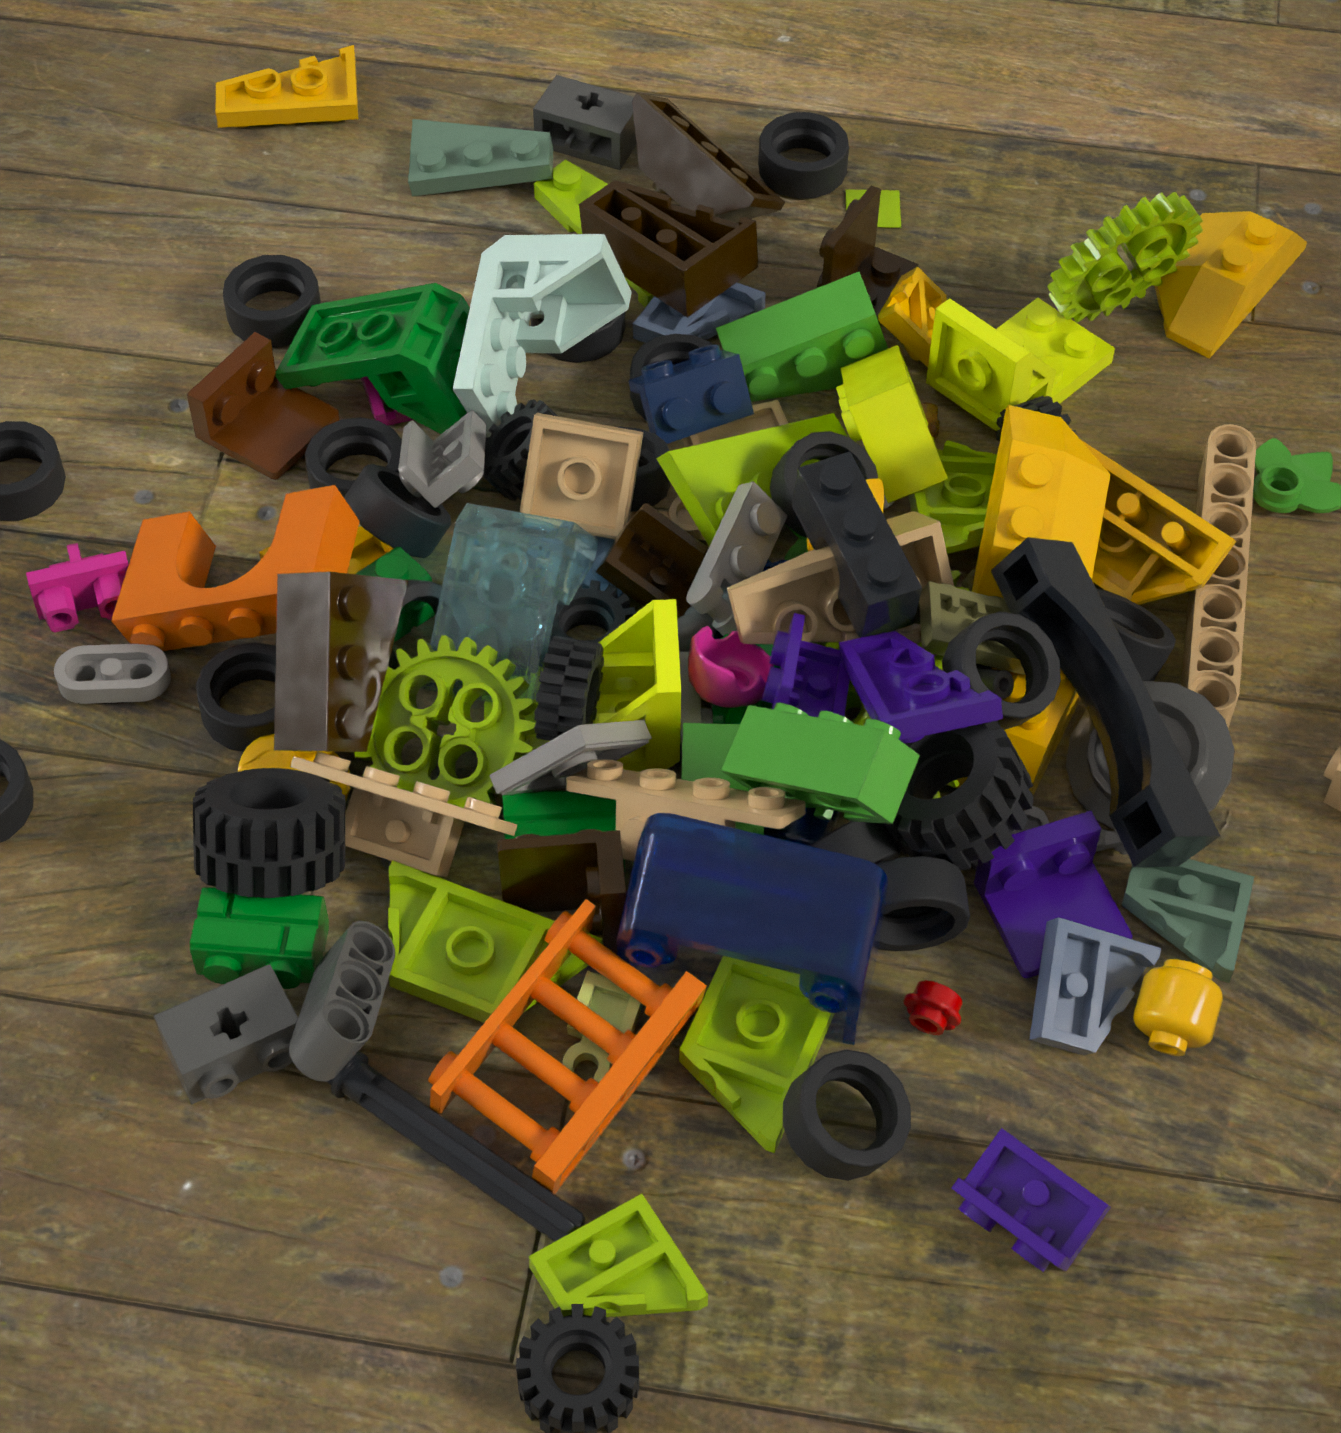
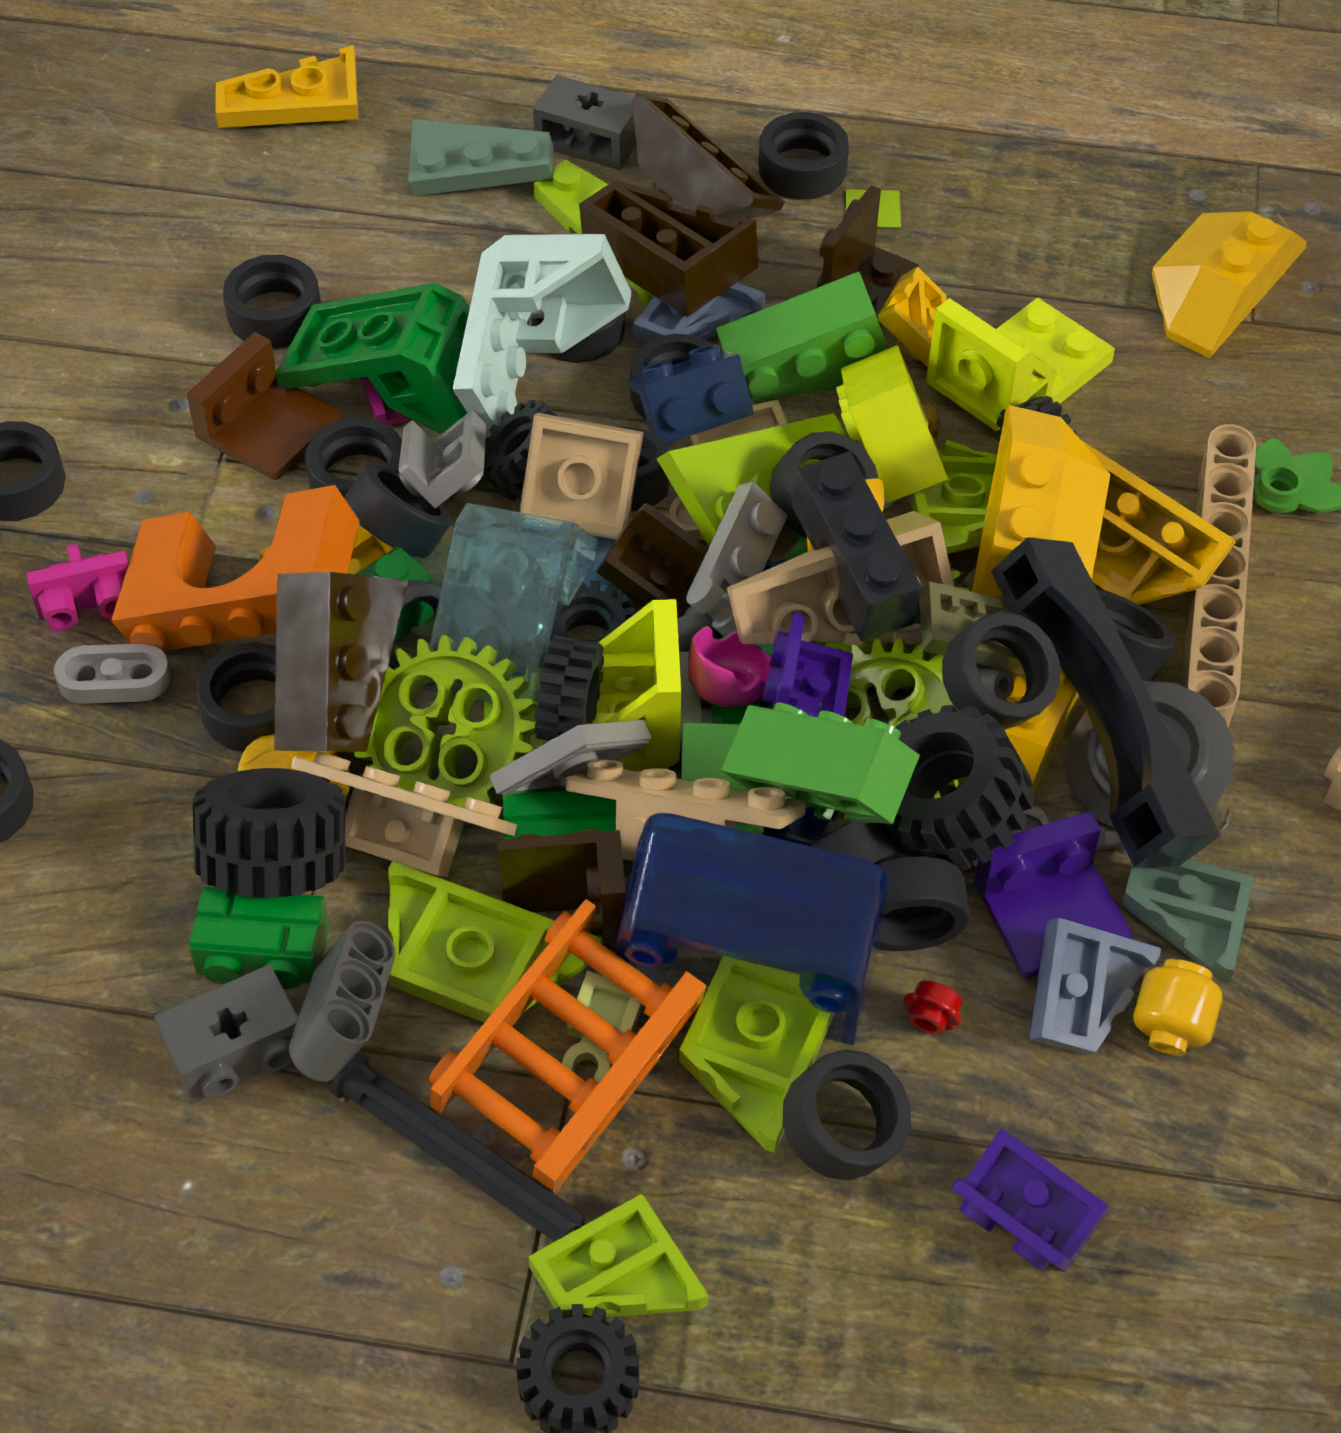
dark purple wing [839,631,1003,743] -> none
lime gear [1047,192,1203,322] -> none

